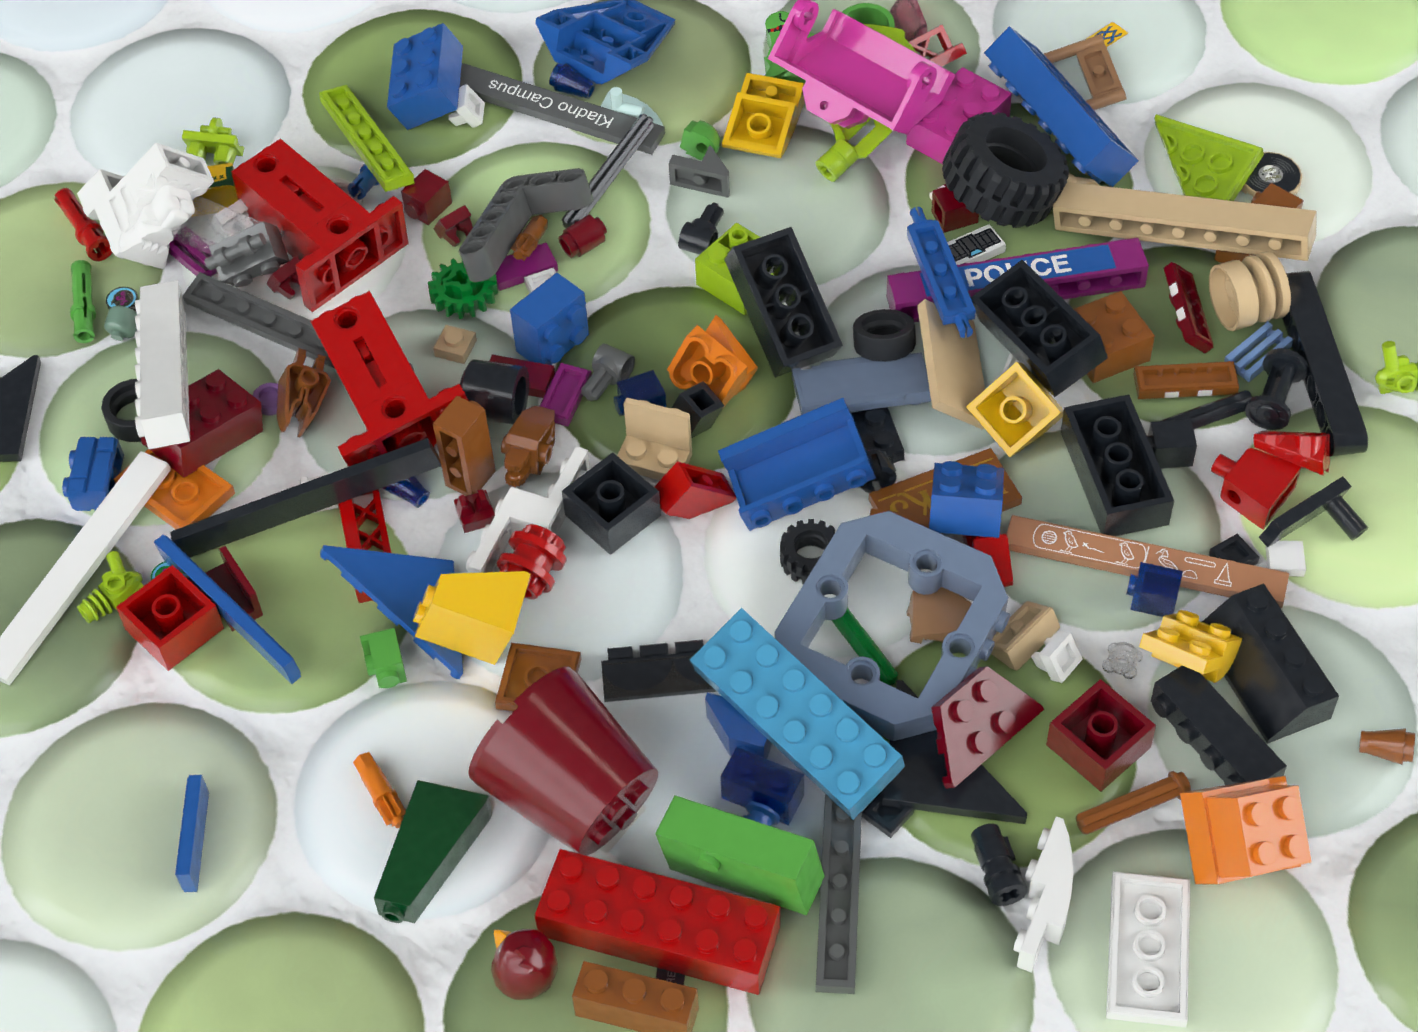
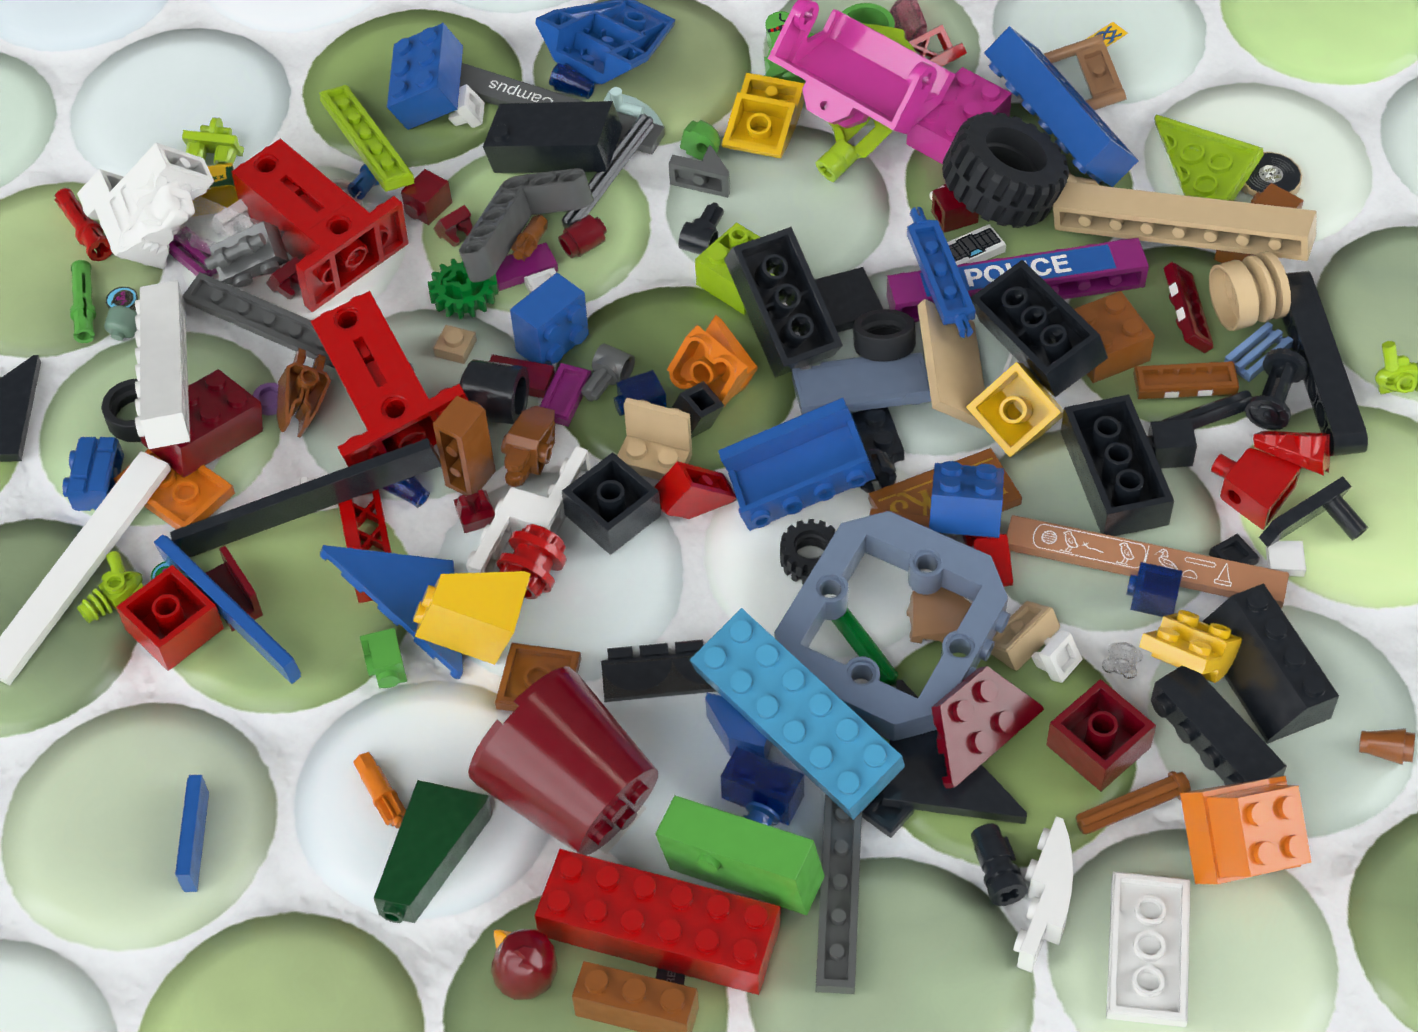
none -> black brick [483,101,622,173]
none -> black tile [814,267,883,332]

